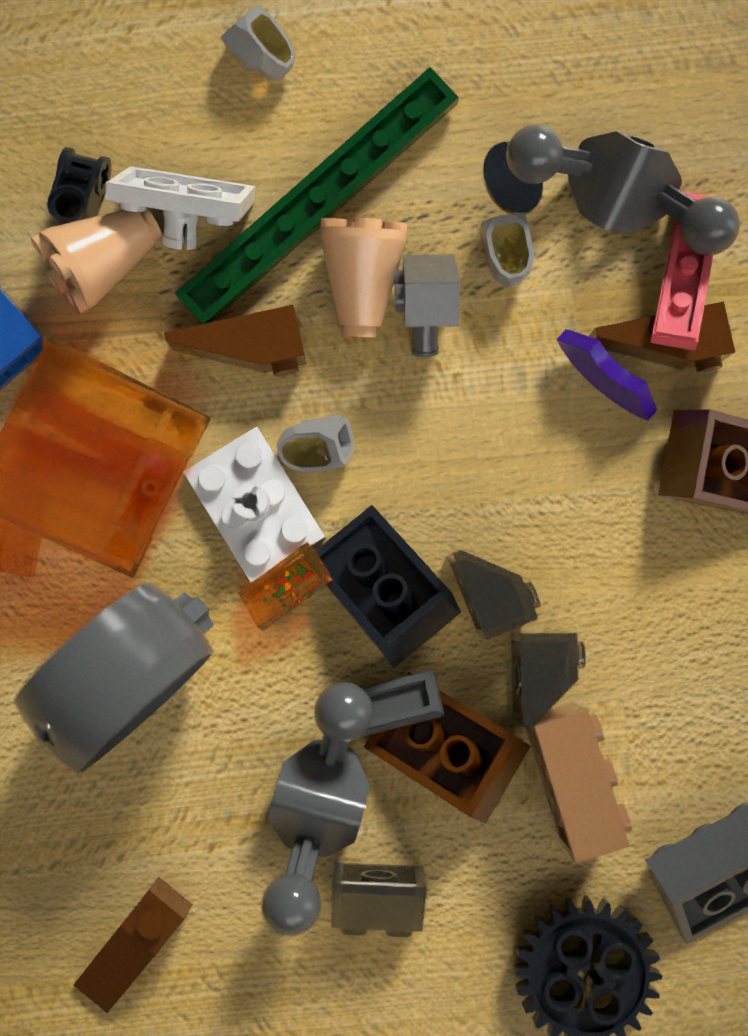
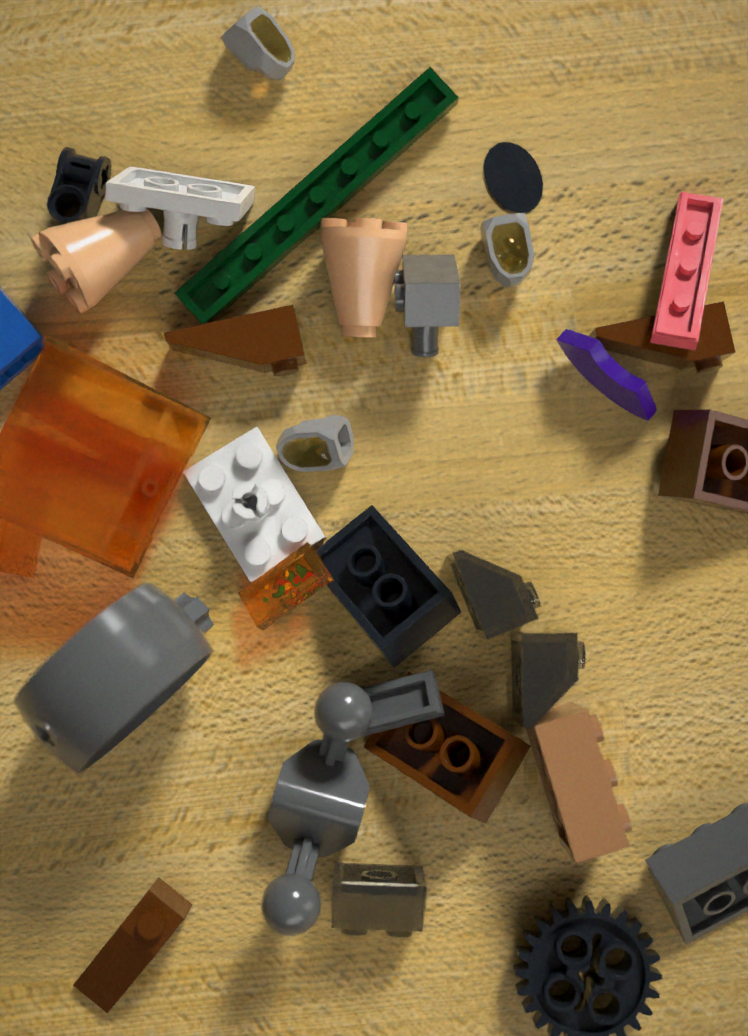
dark grey piece [506,125,740,255] -> none

